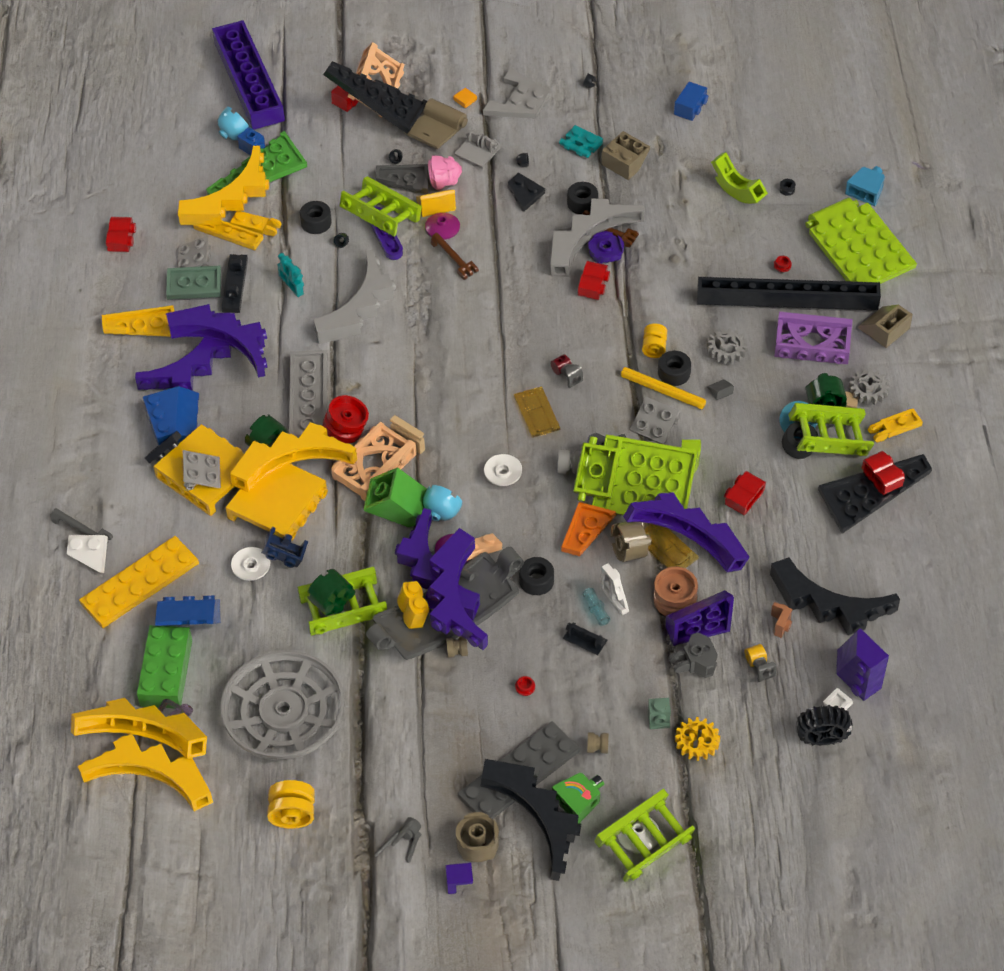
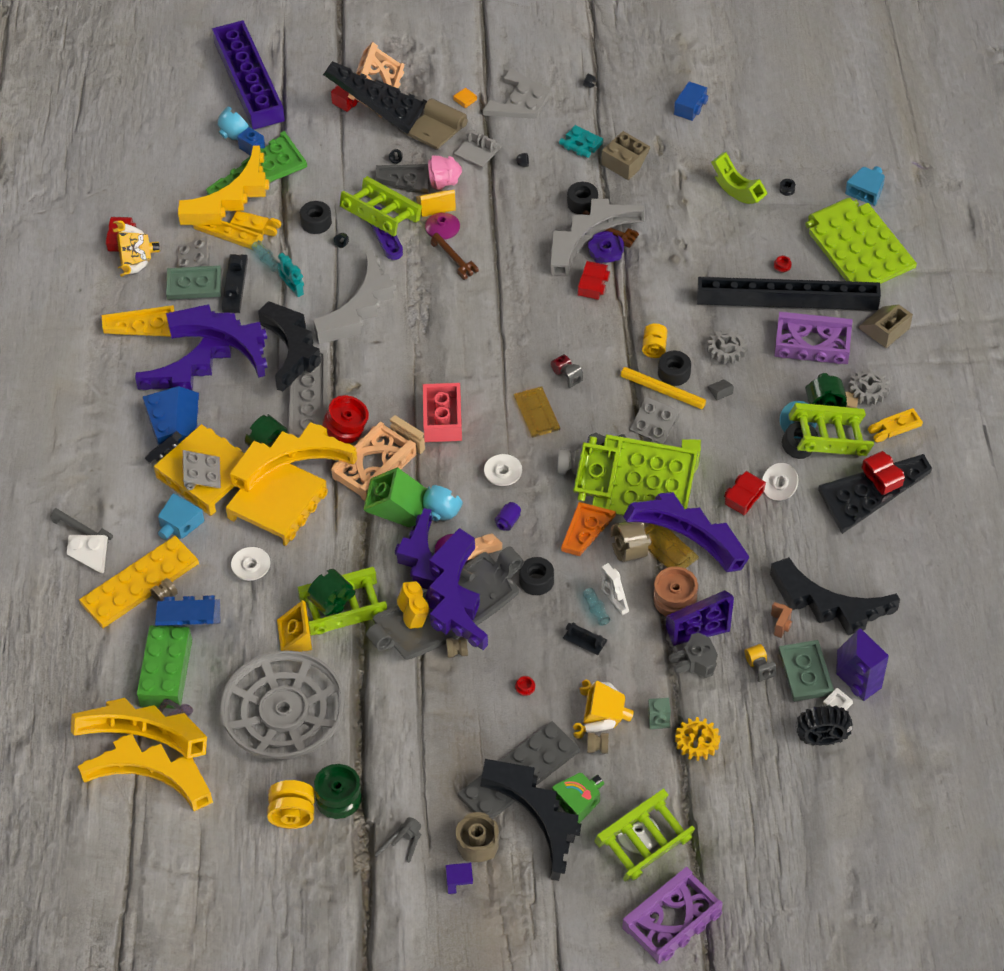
dark blue window [261,527,308,568] -> none
black wing [508,173,545,212] -> none
none -> torso [113,221,160,277]
none -> dark tan wheel [150,578,178,602]
none -> dark azure torso [158,493,205,540]
none -> clear light blue pin [251,240,279,272]
none -> black arch [258,301,321,392]
none -> yellow slope [277,600,312,652]
none -> dark green wheel [314,764,361,819]
none -> coral brick [423,383,462,442]
none -> dark purple brick [495,502,521,531]
none -> yellow torso [573,679,634,739]
none -> medium lavender fence [622,867,723,964]
none -> white dish [762,463,798,501]
none -> sand green plate [778,640,834,702]

